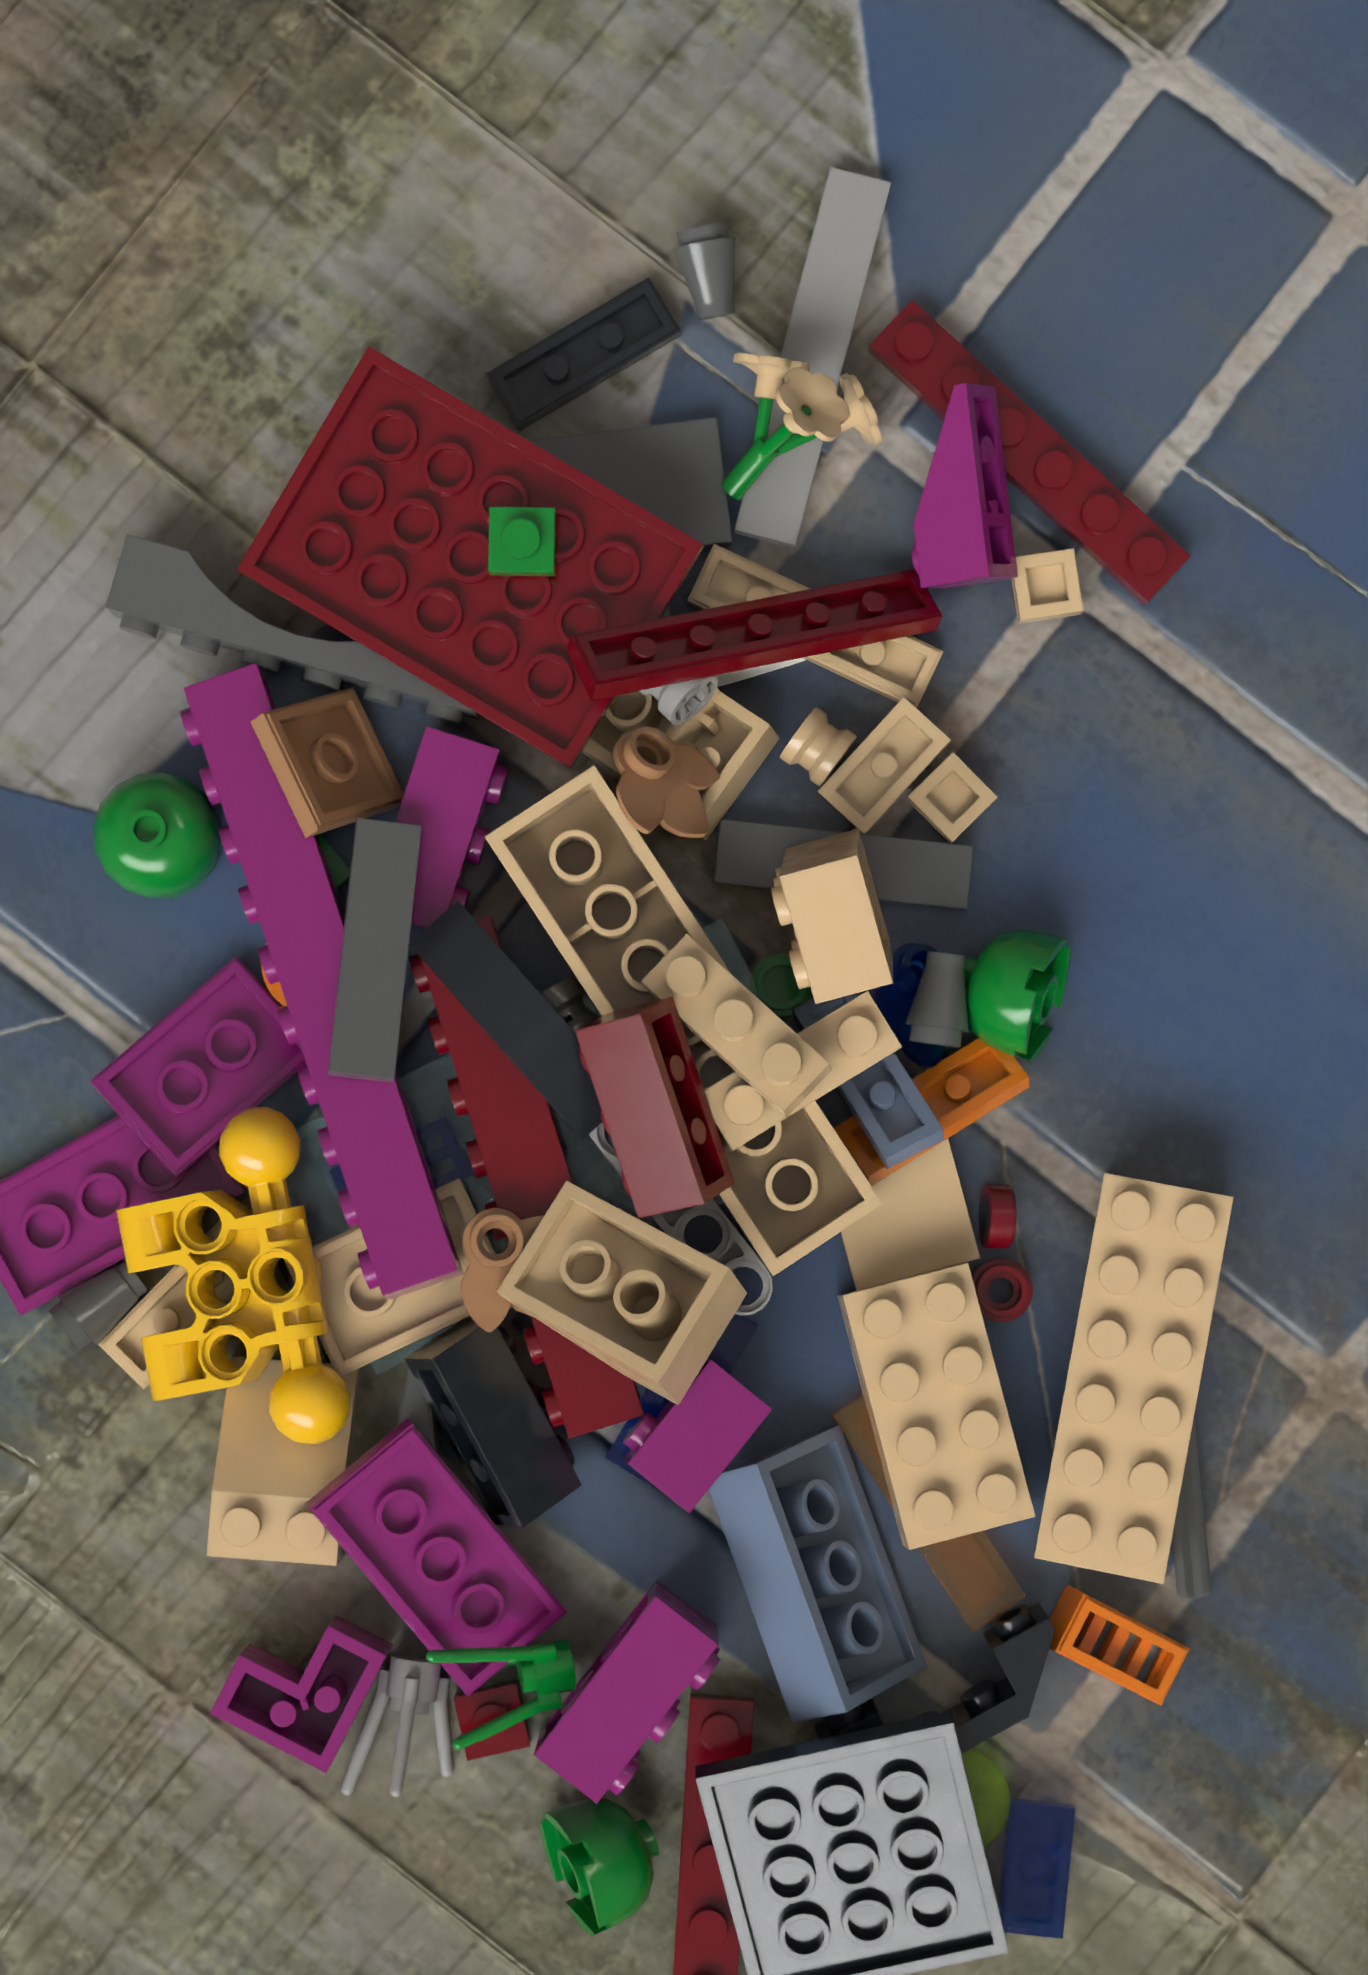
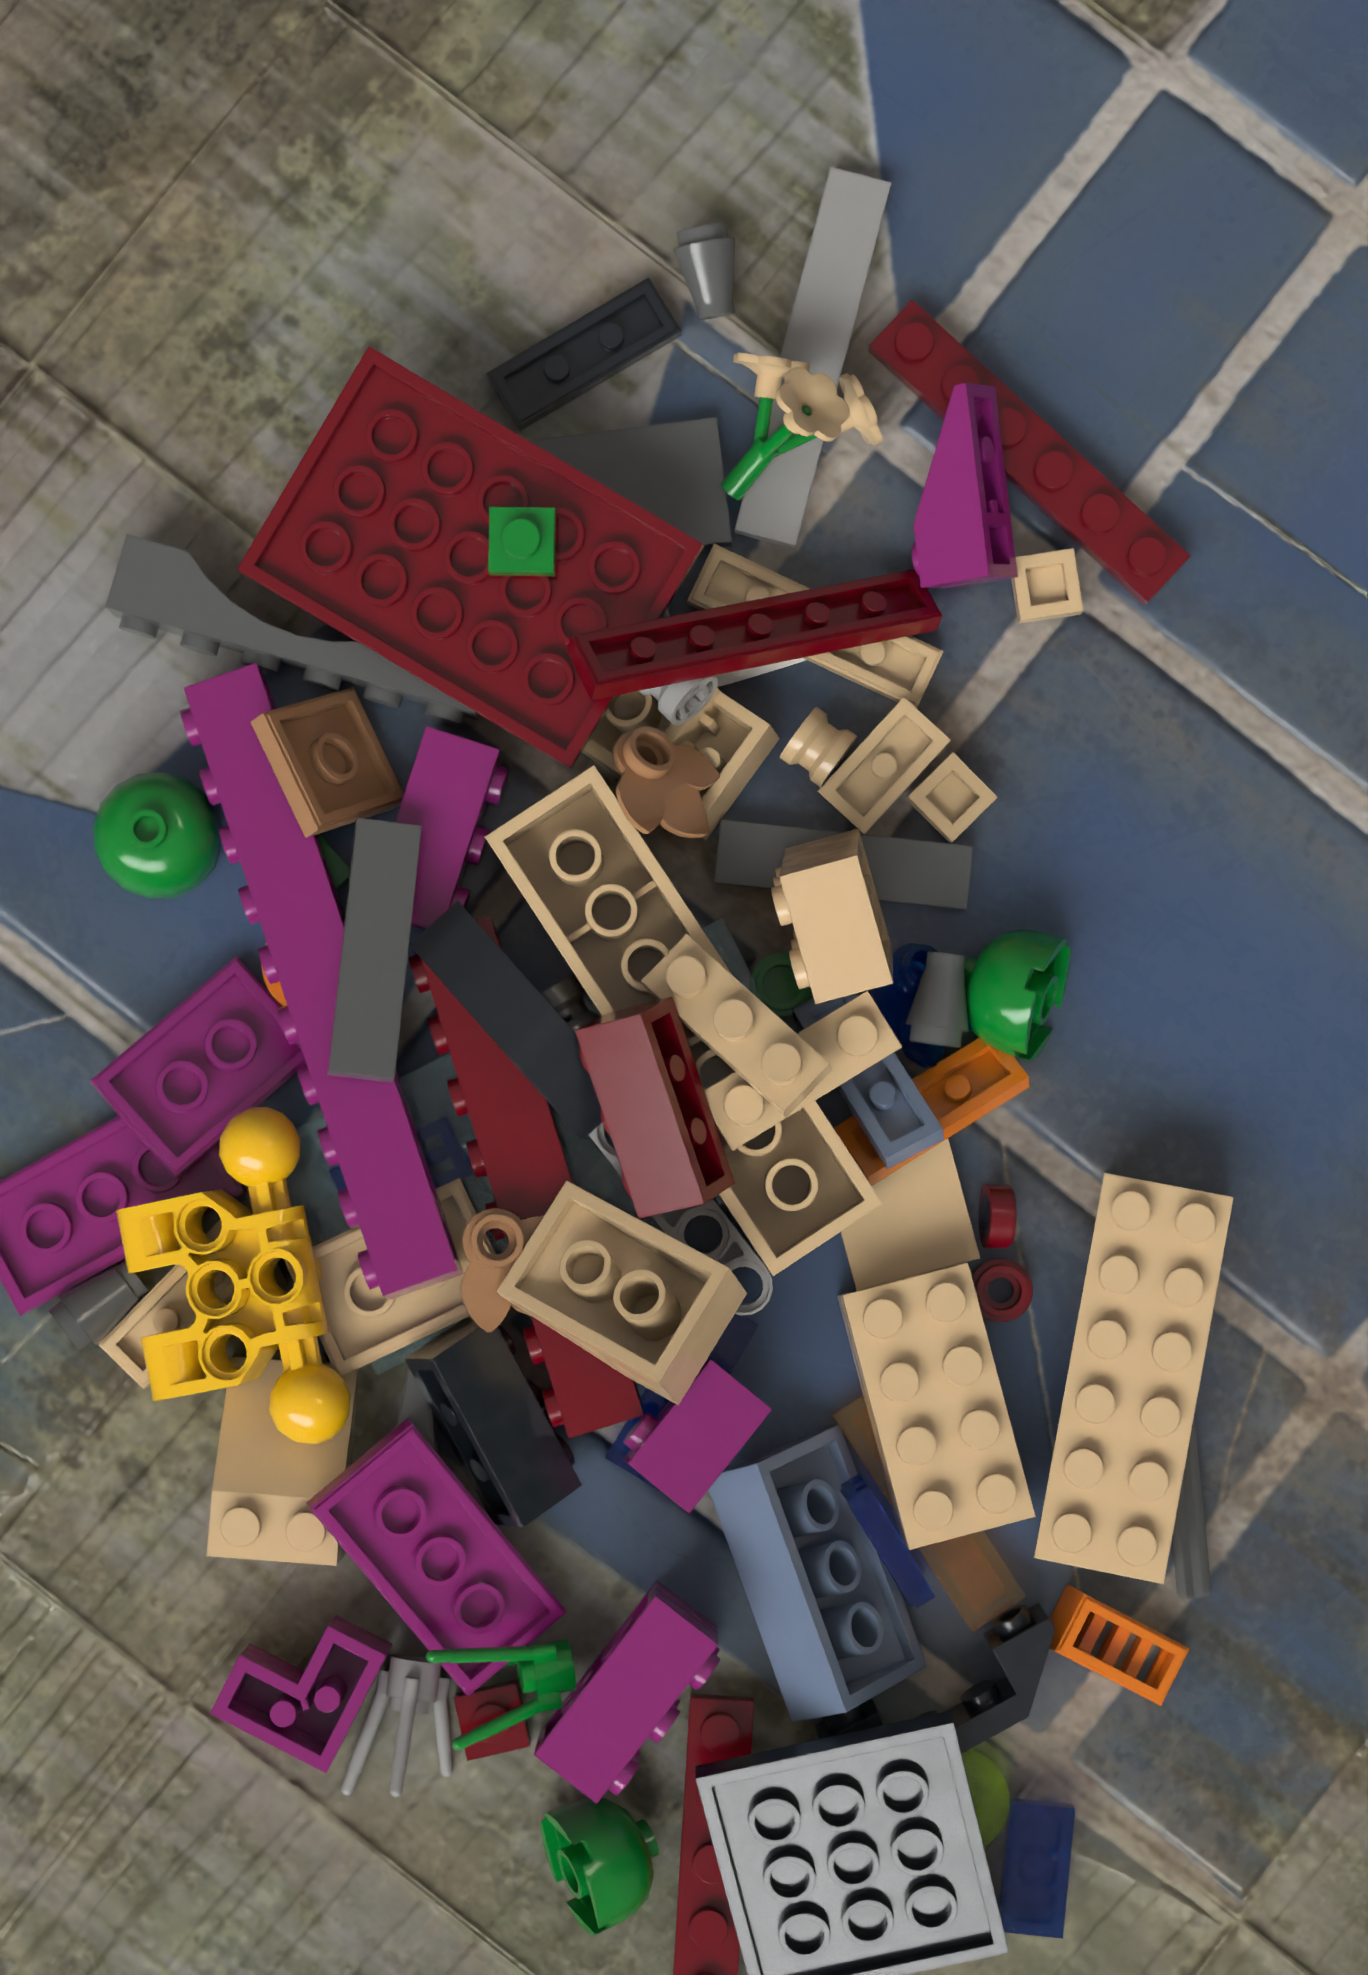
none -> clear blue tile [840,1474,936,1609]

